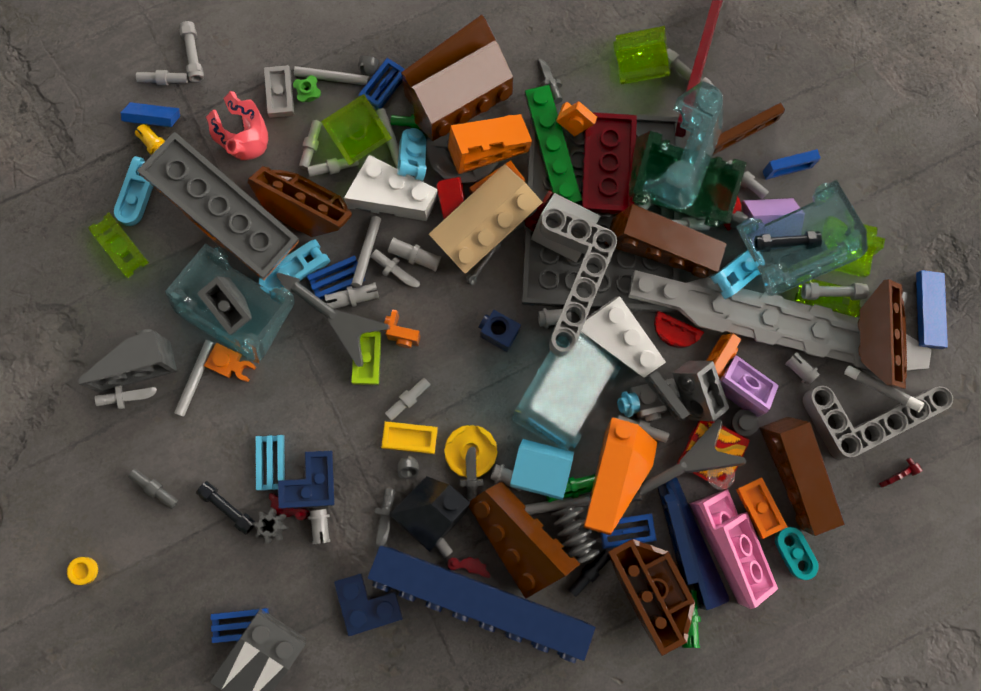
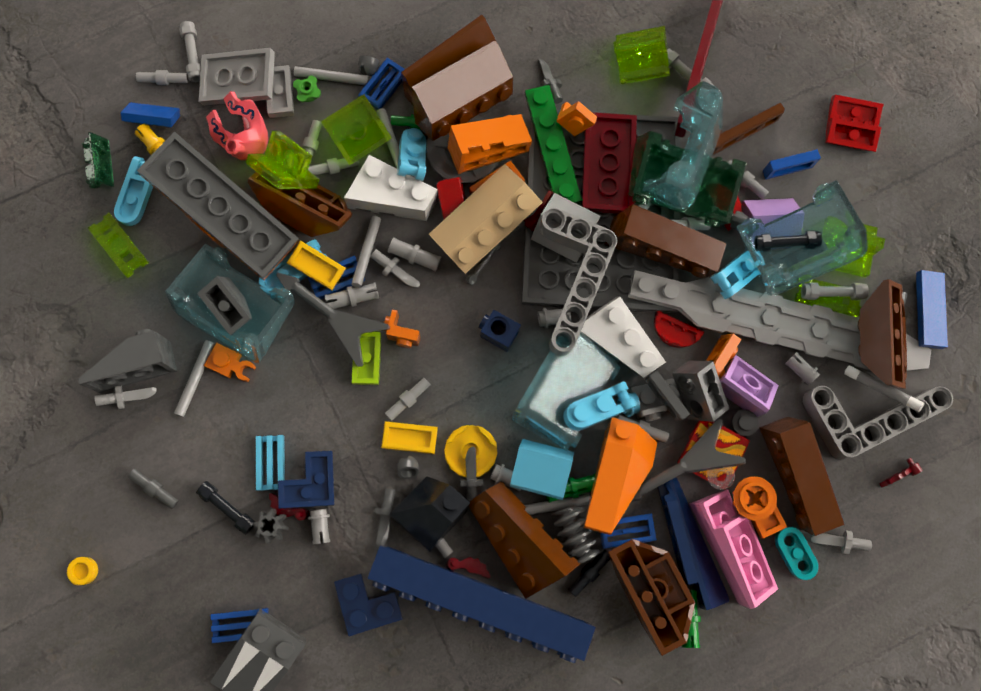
none -> clear green hinge [82,132,114,189]
none -> light grey plate [198,48,275,106]
none -> clear neon green bracket [246,131,320,189]
none -> yellow tile [287,240,346,291]
none -> medium azure plate [563,381,637,431]
none -> orange gear [732,476,777,521]
none -> light grey piece [811,530,872,554]
none -> red slope [826,94,884,152]

